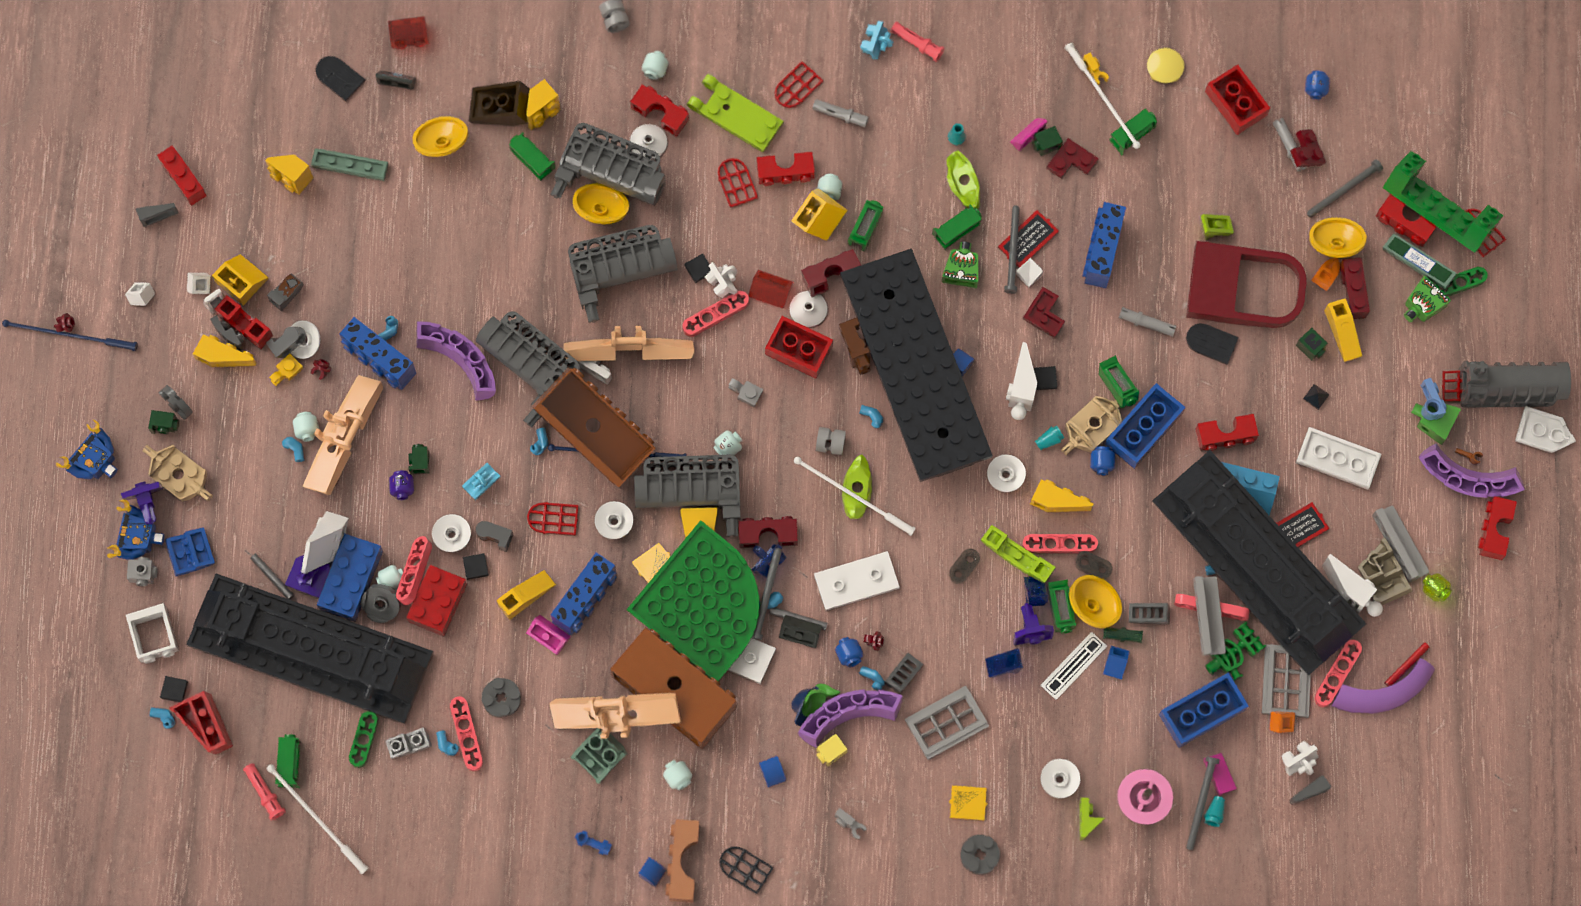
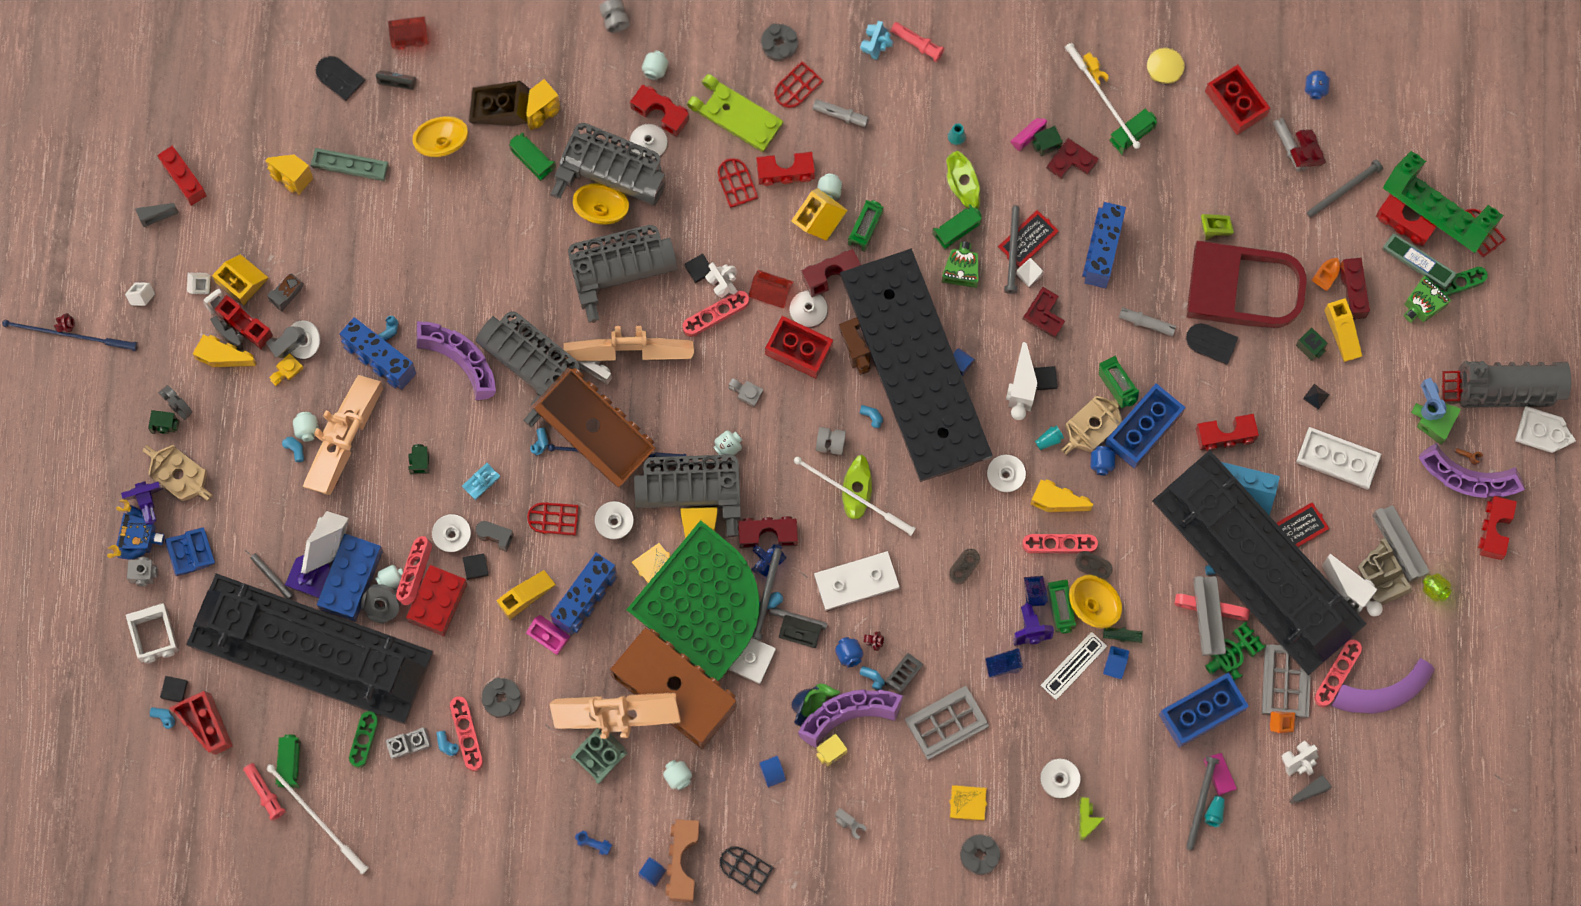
blue torso [56,419,118,479] -> none
dark red plate [311,359,331,380] -> none
dark purple head [389,470,414,500] -> none
lime slope [981,525,1056,583] -> none
bright pink piece [1118,769,1173,824] -> none
dark grey slope [1129,603,1170,624] -> none
yellow dish [1309,217,1367,258] -> none
red bar [1384,642,1430,687] -> none
none -> dark grey plate [761,23,798,61]

